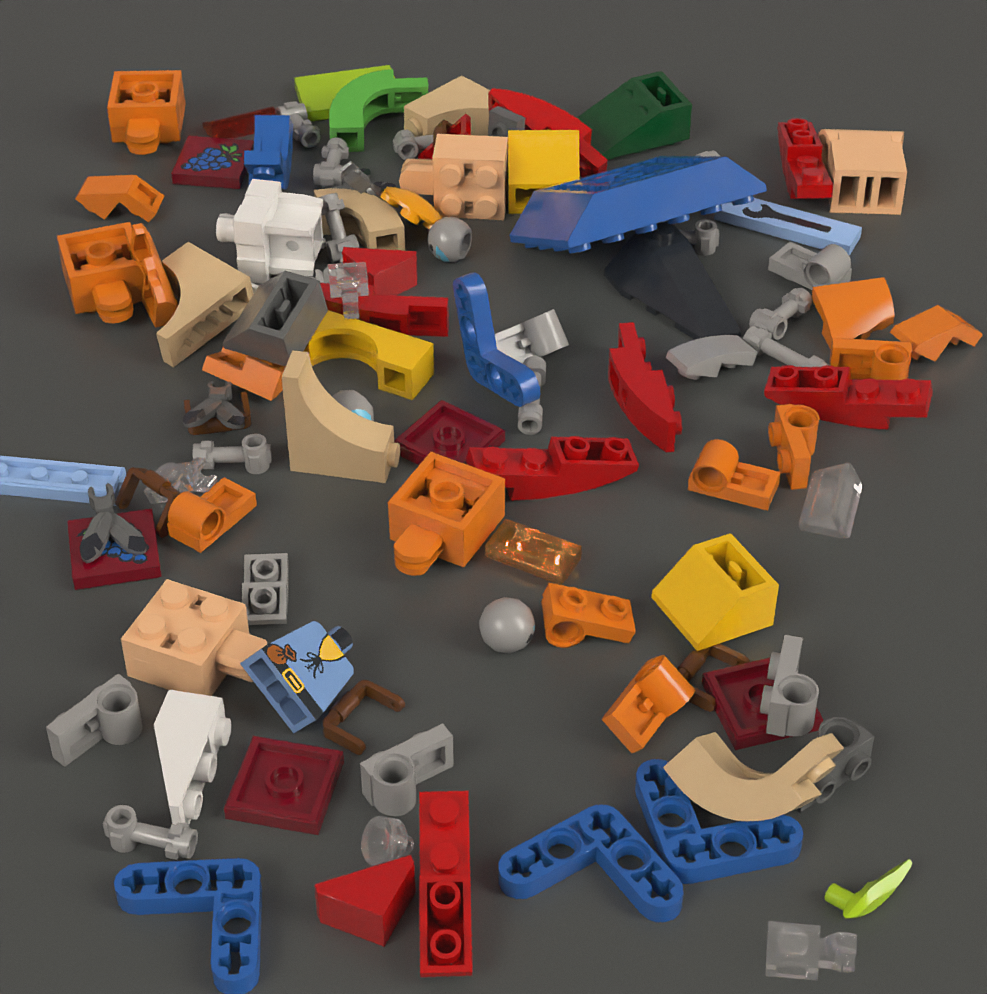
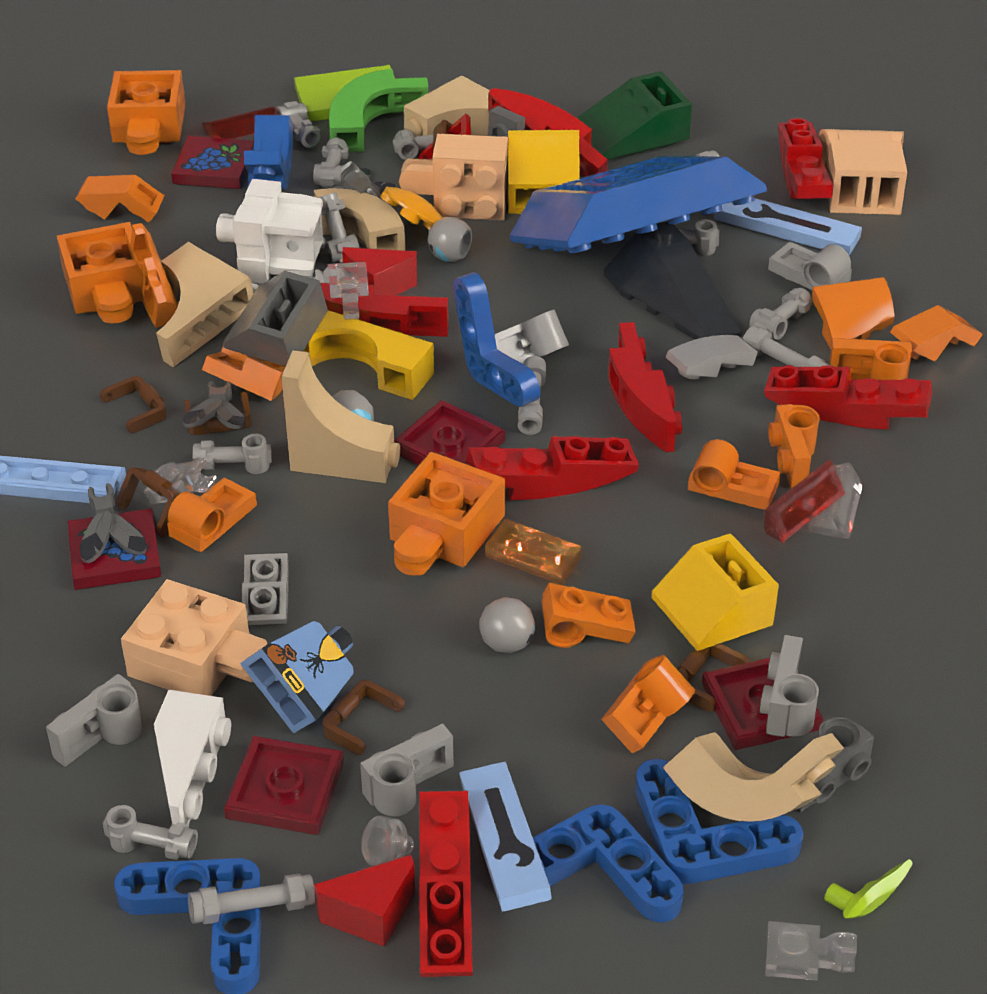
none -> reddish brown piece [100,376,167,433]
none -> light grey bar [188,873,315,924]
none -> light blue tile [459,761,552,912]
none -> clear red slope [764,460,845,543]

